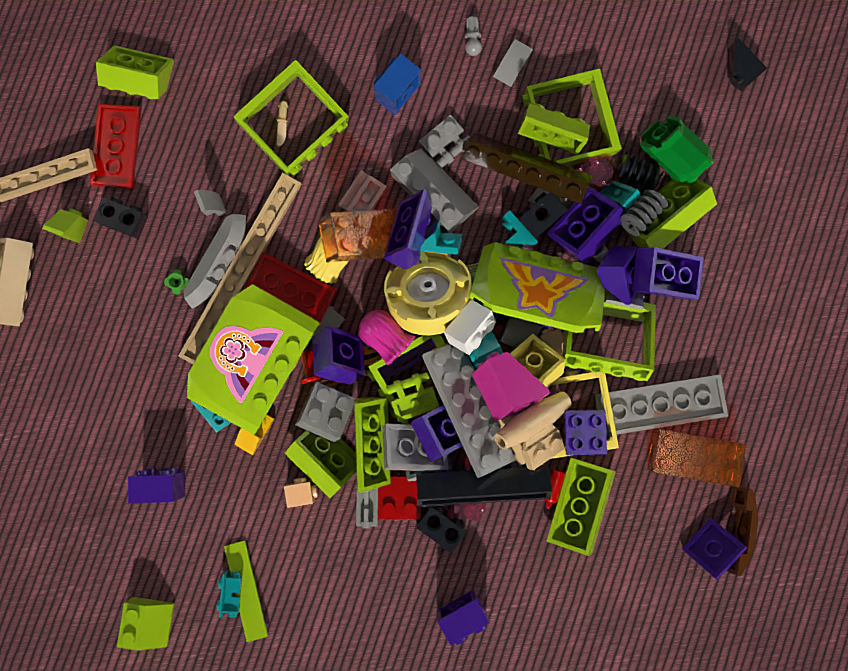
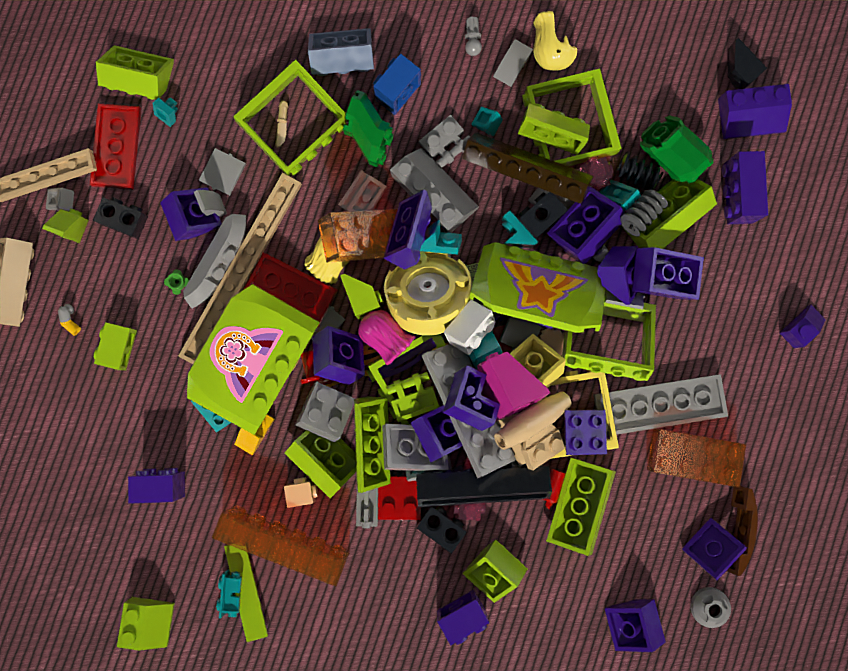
none -> light grey slope [46,188,74,211]
none -> arm [58,304,81,336]
none -> lime brick [94,322,137,371]
none -> teal tile [153,97,178,127]
none -> dark purple slope [160,188,222,241]
none -> light grey piece [199,148,246,196]
none -> clear orange brick [212,506,350,586]
none -> sand blue slope [308,28,374,76]
none -> lime slope [340,274,384,319]
none -> green brick [343,90,394,167]
none -> dark purple brick [443,365,500,431]
none -> lime slope [463,540,528,603]
none -> teal slope [472,107,503,136]
none -> light yellow piece [533,11,577,71]
none -> dark purple slope [604,599,666,652]
none -> light grey piece [690,587,731,628]
none -> dark purple slope [718,84,792,139]
none -> dark purple brick [722,151,768,224]
none -> dark purple slope [780,304,826,348]

